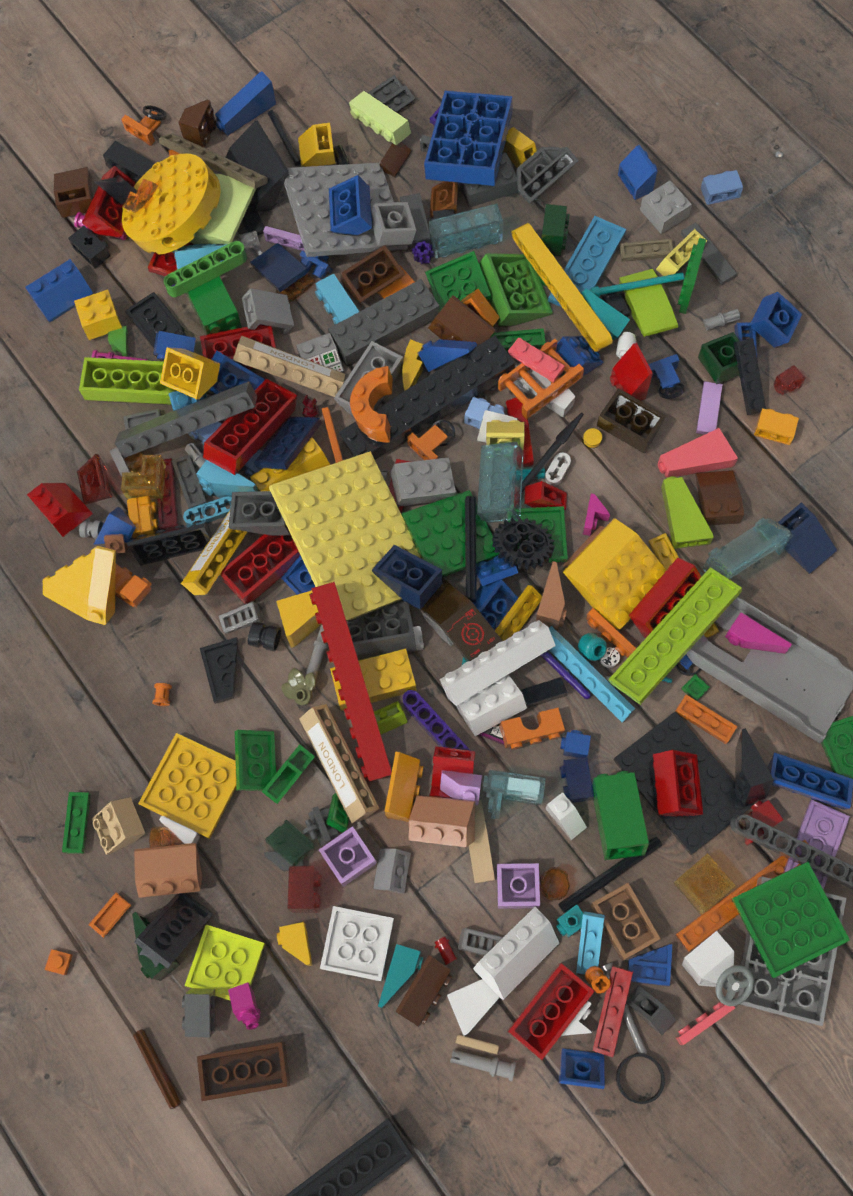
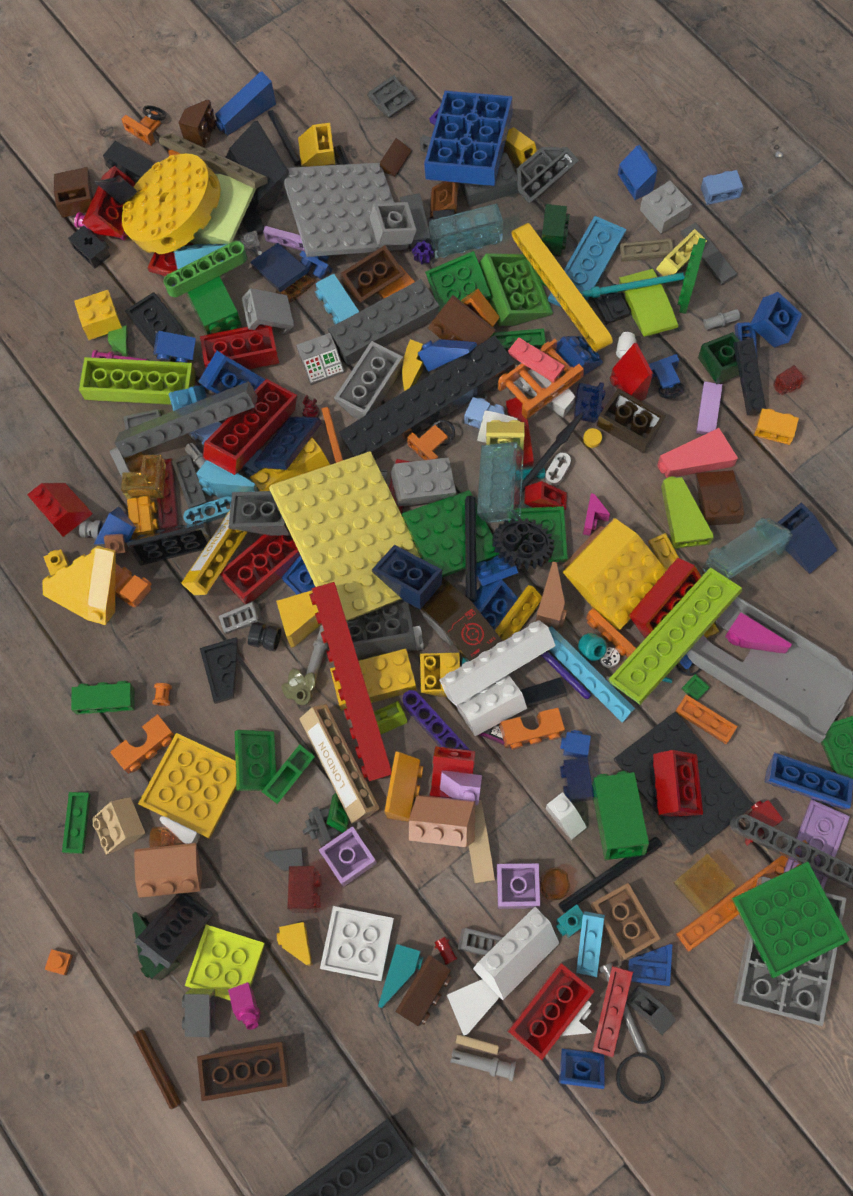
blue slope [25,259,94,323] -> none
clear red slope [77,454,112,504] -> none
orange tile [89,892,131,938] -> none
clear orange slope [123,179,158,213] -> none
yellow slope [160,347,220,399] -> none
tan brick [233,336,345,397] -> none
clear green plate [265,820,315,868] -> none
blue slope [329,175,372,235] -> none
yellowish green brick [349,91,411,145] -> none
orange brick [350,366,393,442] -> none
light grey panel [373,849,411,894] -> none
clear light blue brick [483,770,546,819] -> none
teal slope [581,288,630,340] -> none
orange bush [585,966,610,993] -> none
coral plate [676,1002,735,1045] -> none
white piece [682,931,754,1006] -> none
black slope [735,728,774,806] -> none
none -> yellow brick [43,549,70,577]
none -> green brick [71,681,135,715]
none -> orange arch [110,714,175,774]
none -> yellow slope [420,653,460,697]
none -> clear blue bracket [574,382,606,423]

